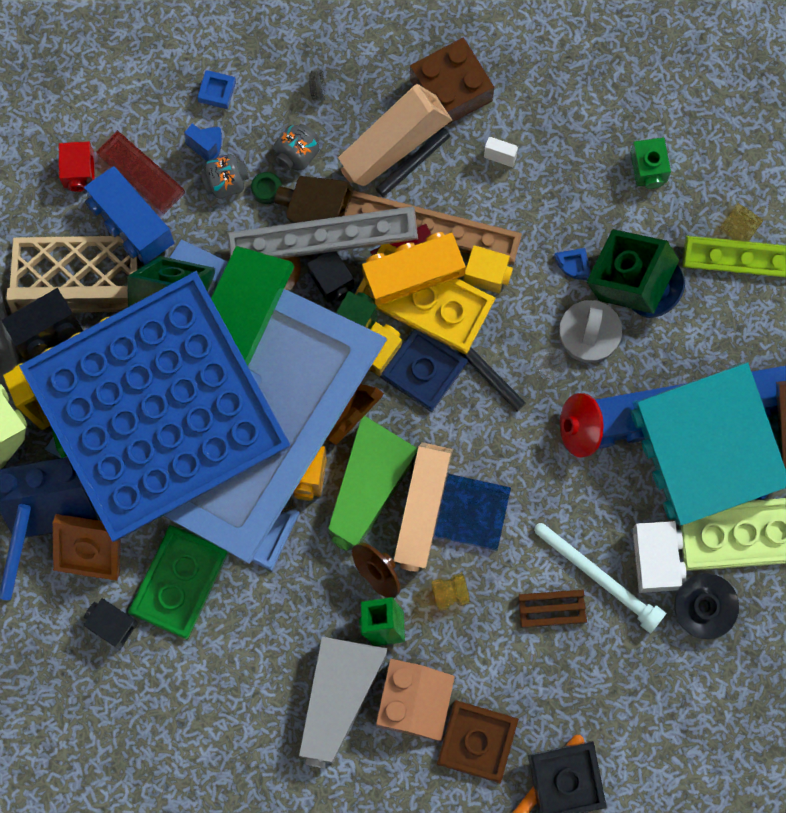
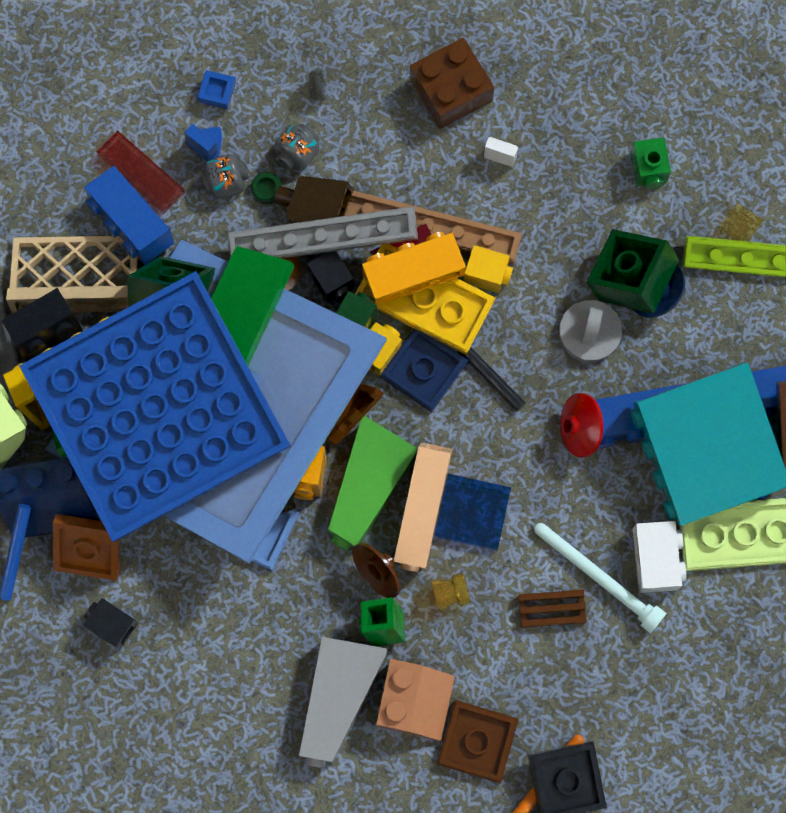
red brick [59,141,95,192] -> none
green tile [128,525,229,640] -> none
light nougat slope [338,84,452,186] -> none
black bar [375,128,451,197] -> none
blue tile [554,248,591,280] -> none
black dish [674,573,739,639] -> none

